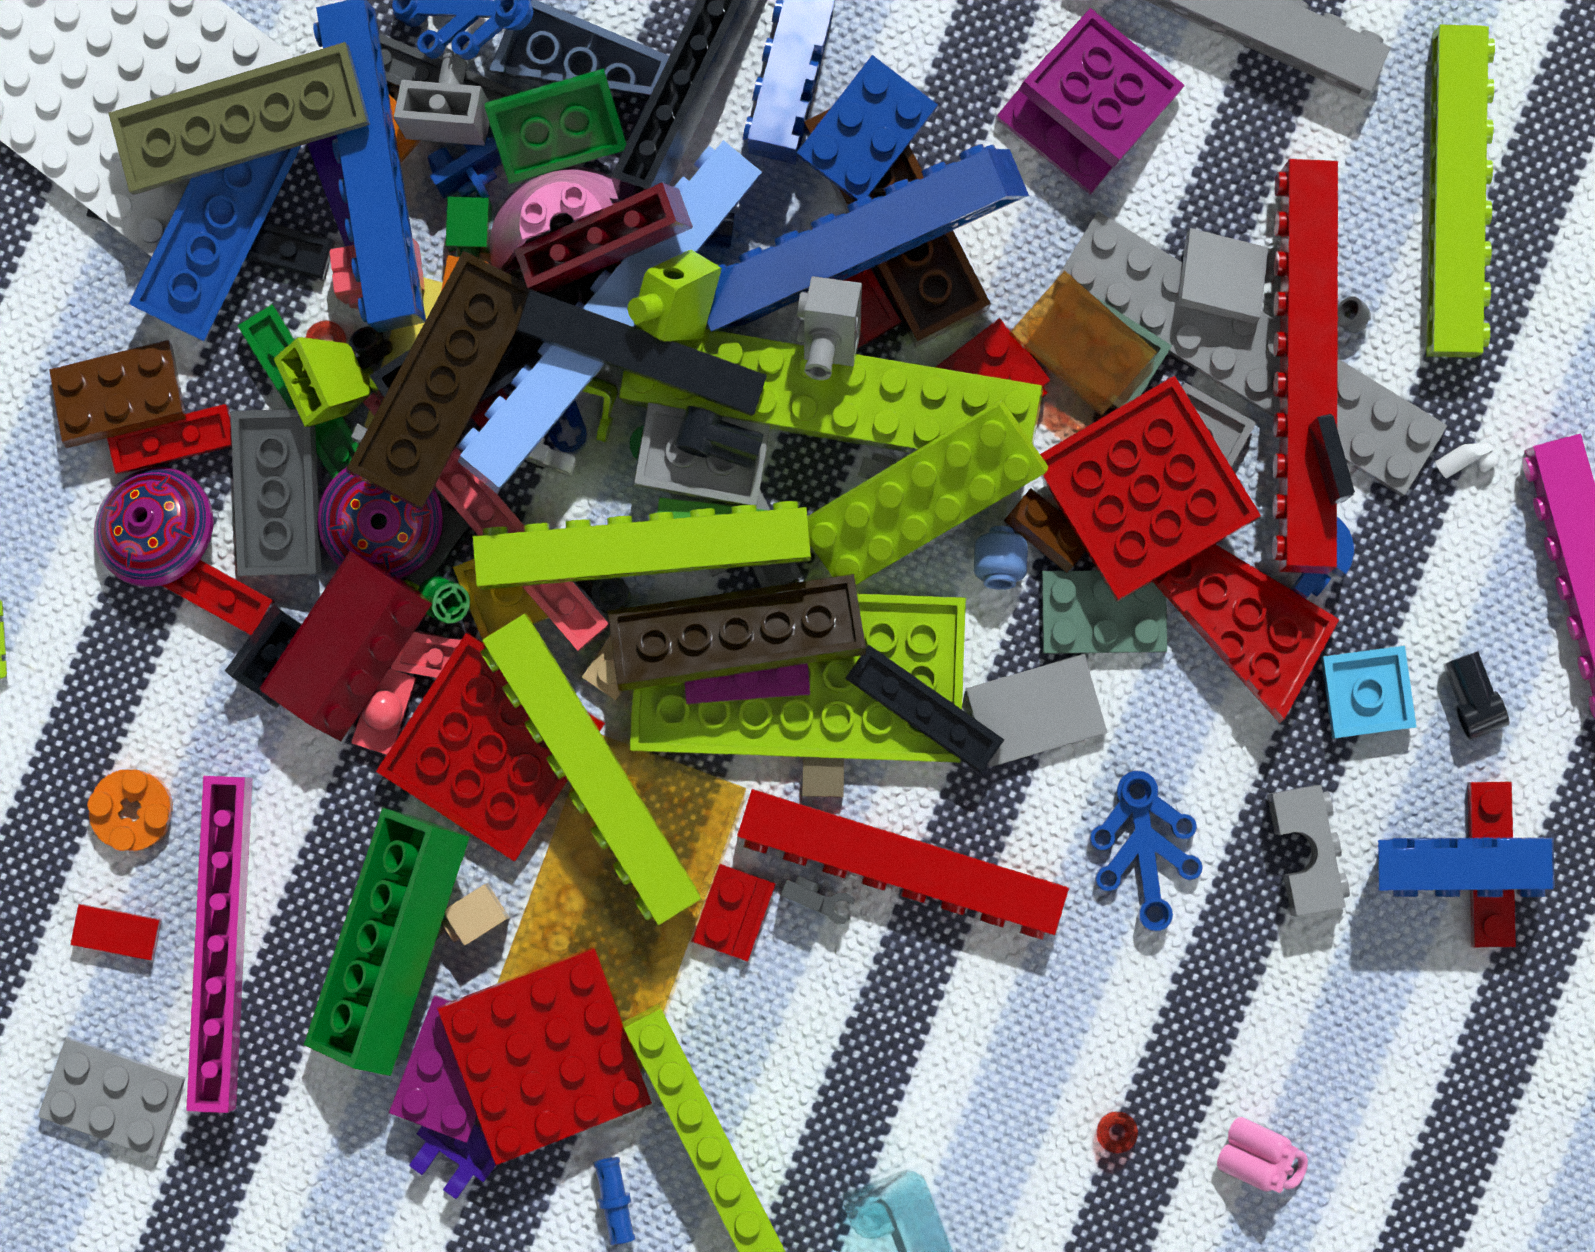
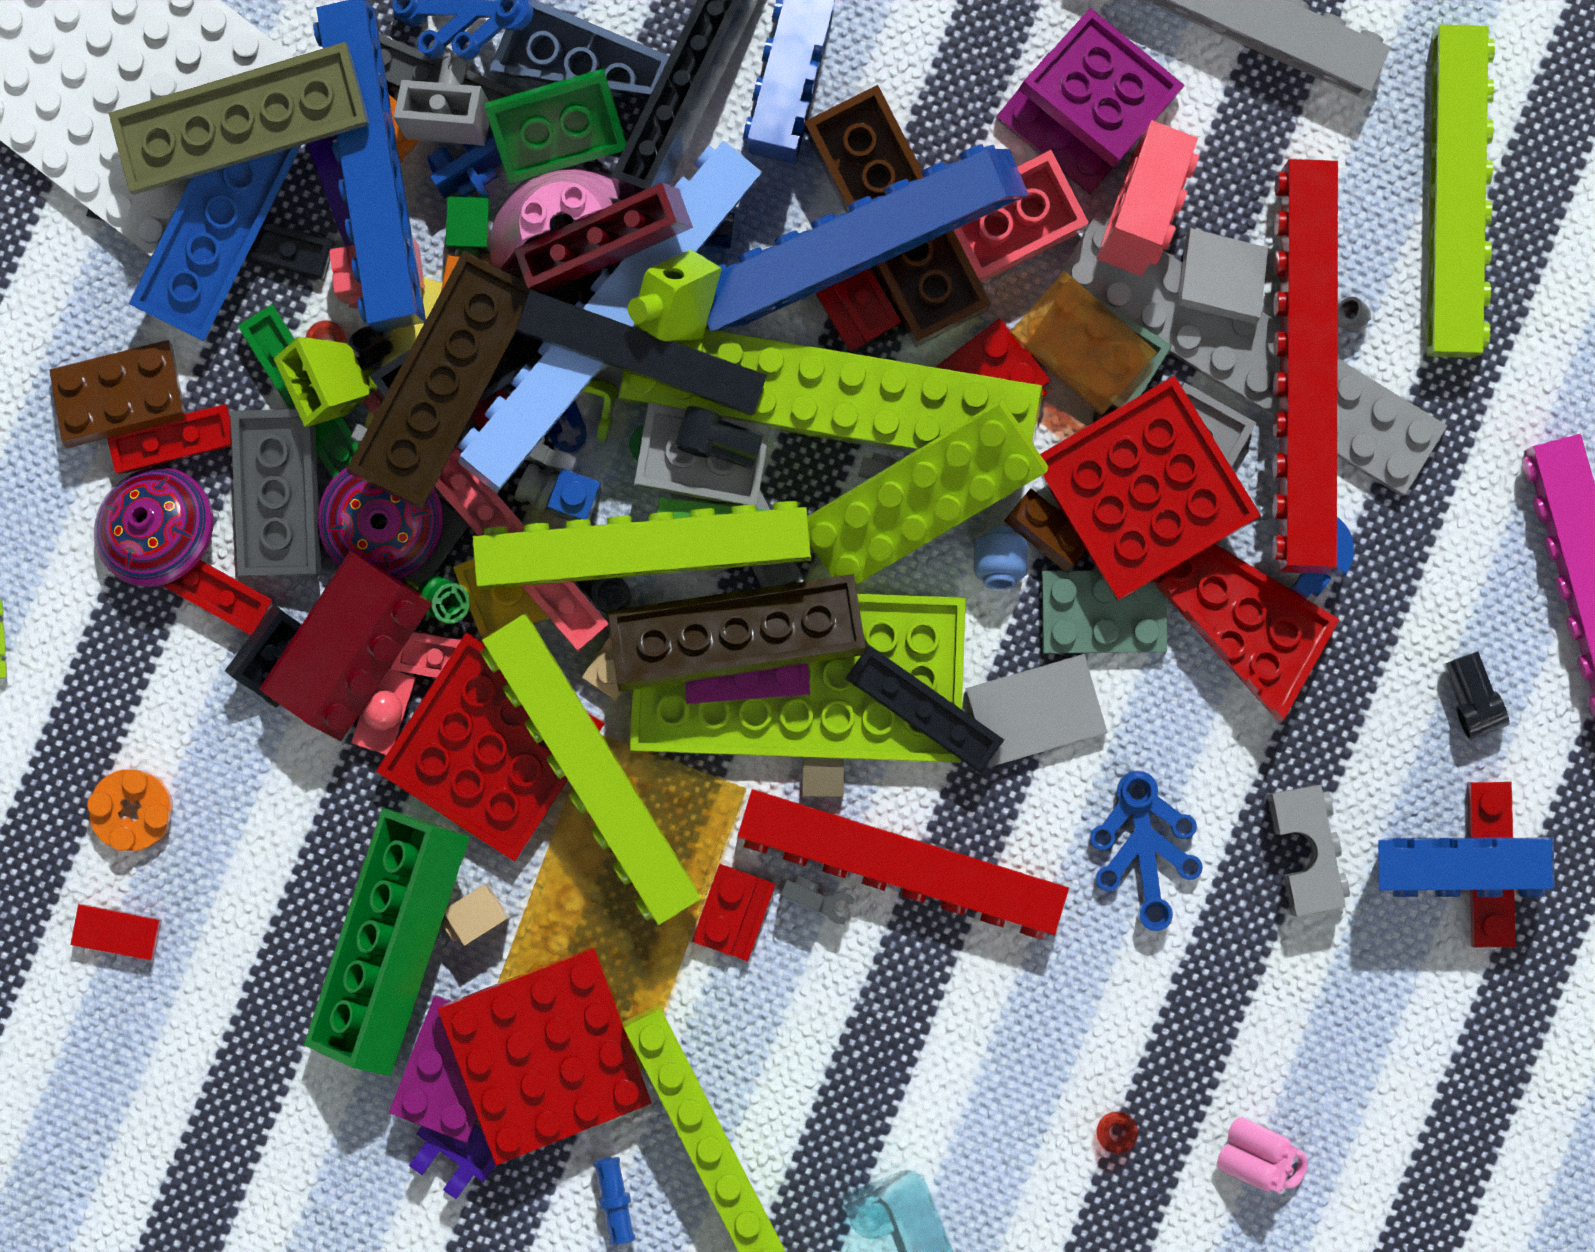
light grey plate [38,1037,185,1157] -> none
dark pink brick [186,776,253,1113] -> none
blue plate [796,55,938,201] -> none
light grey brick [797,276,862,380] -> none
black tile [1309,414,1355,505] -> none
medium azure plate [1321,646,1417,739] -> none
white arm [1435,442,1499,479] -> none
none -> light grey wheel [514,463,559,513]
none -> blue brick [547,468,602,521]
none -> coral brick [953,150,1089,283]
none -> coral brick [1096,120,1199,277]

